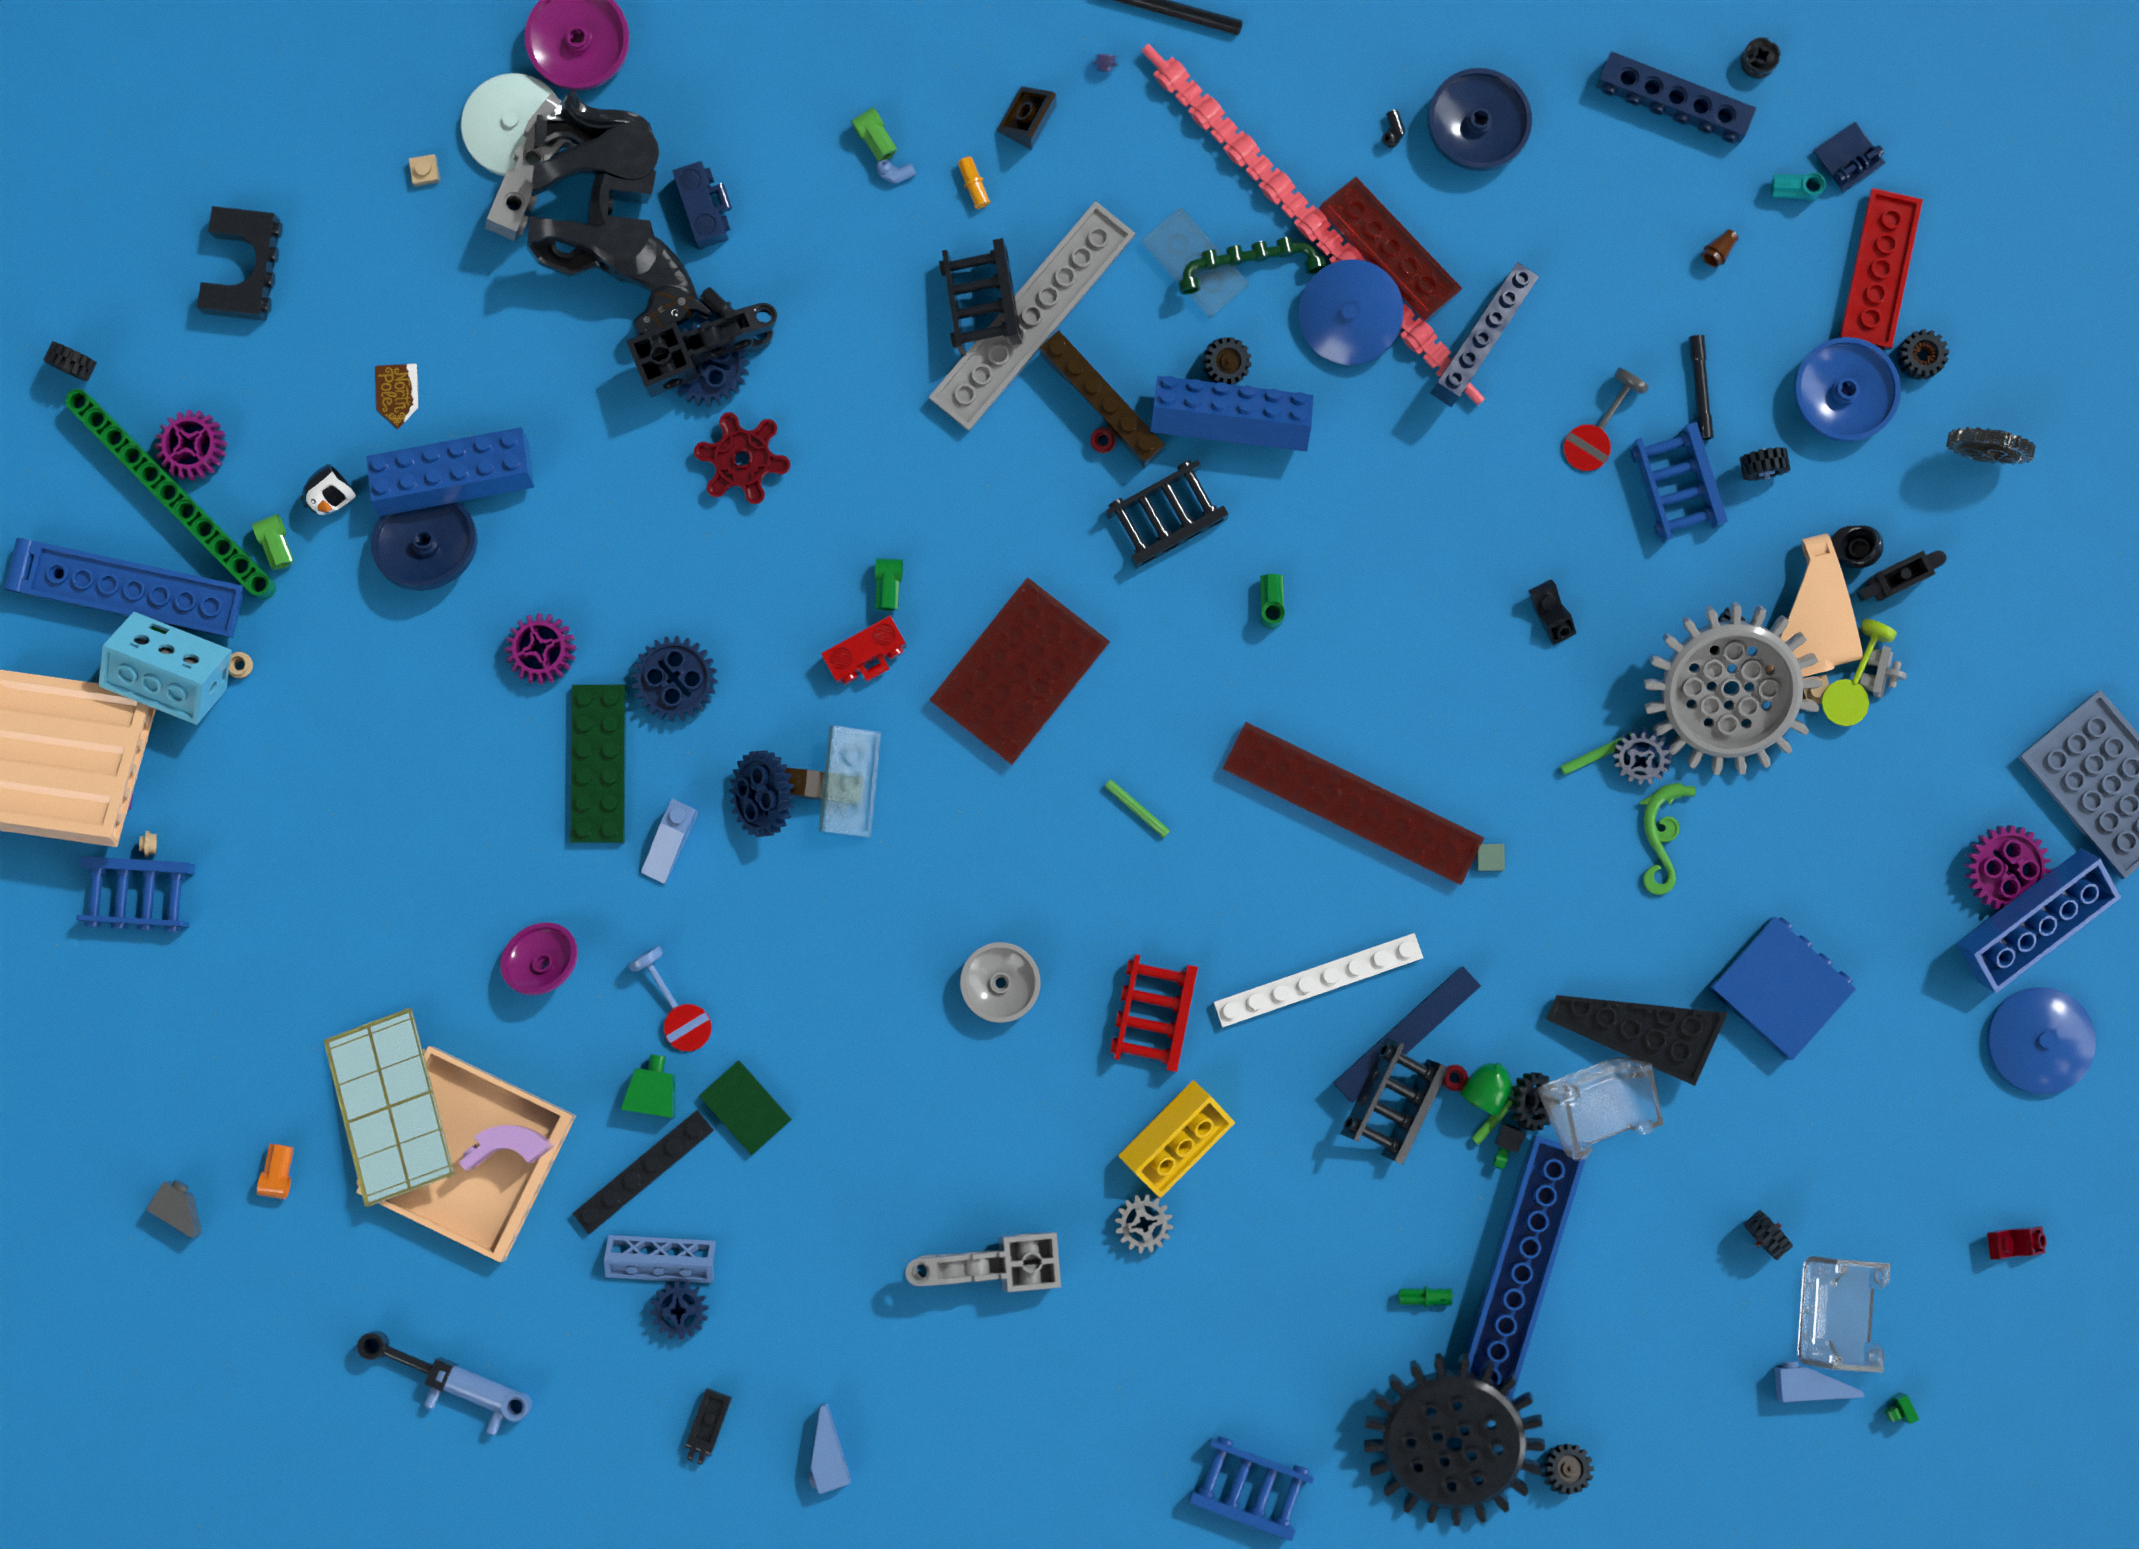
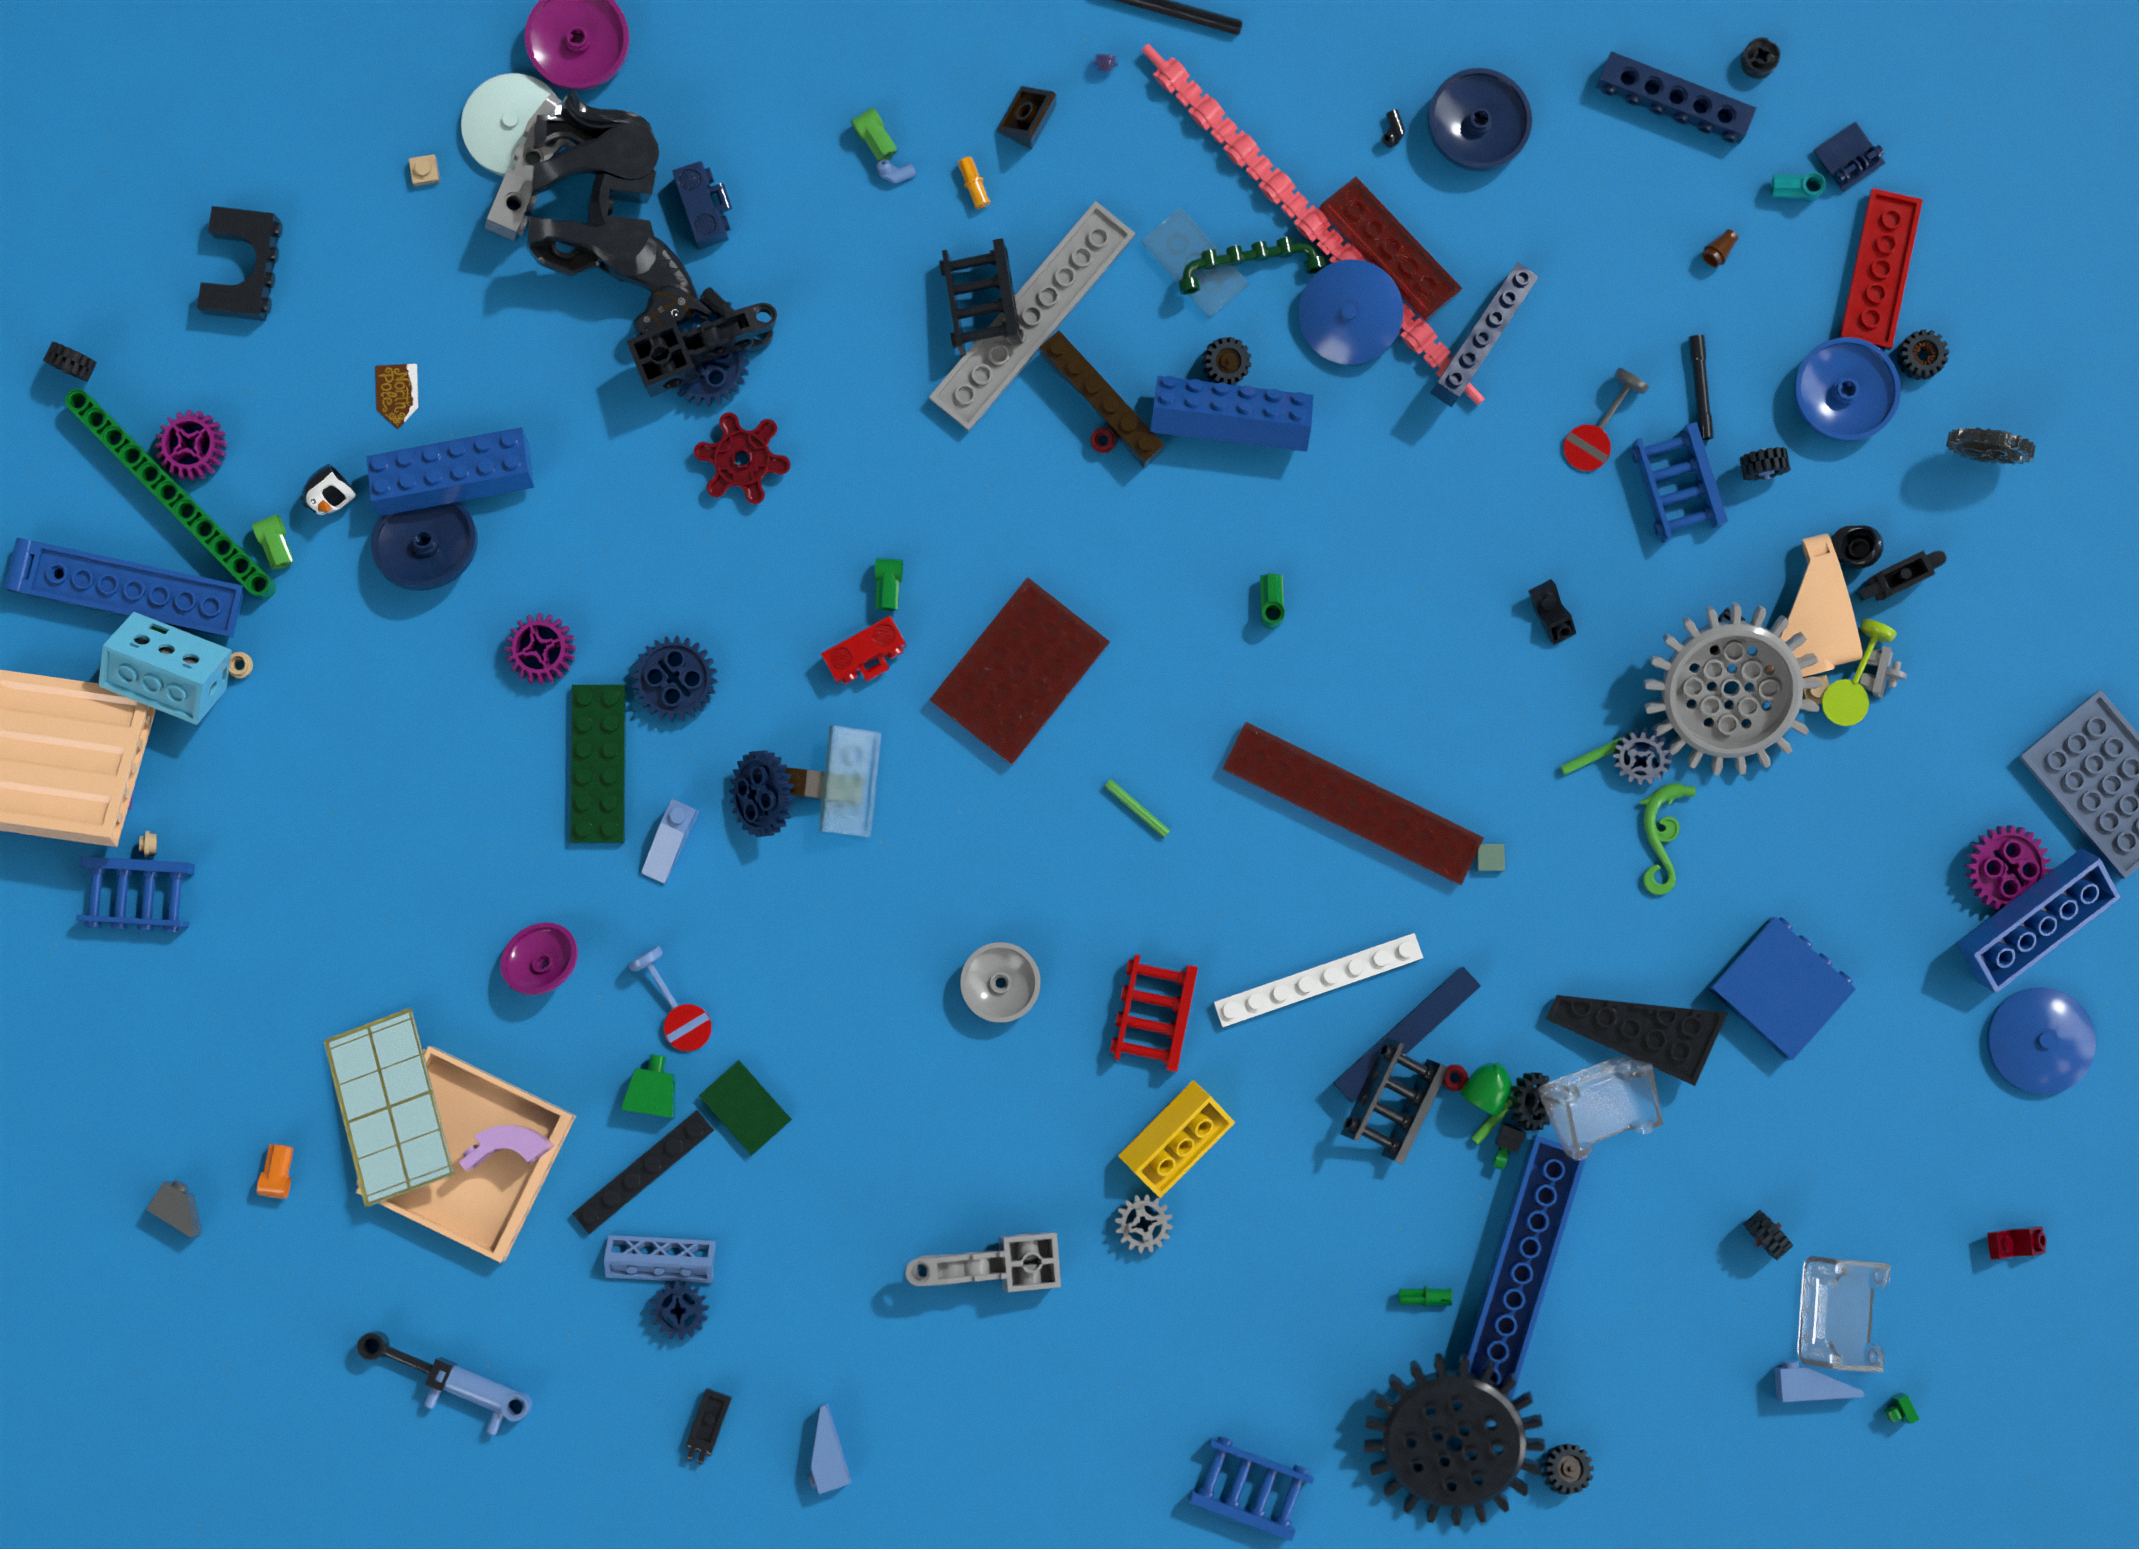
black fence [1106,460,1229,569] -> none

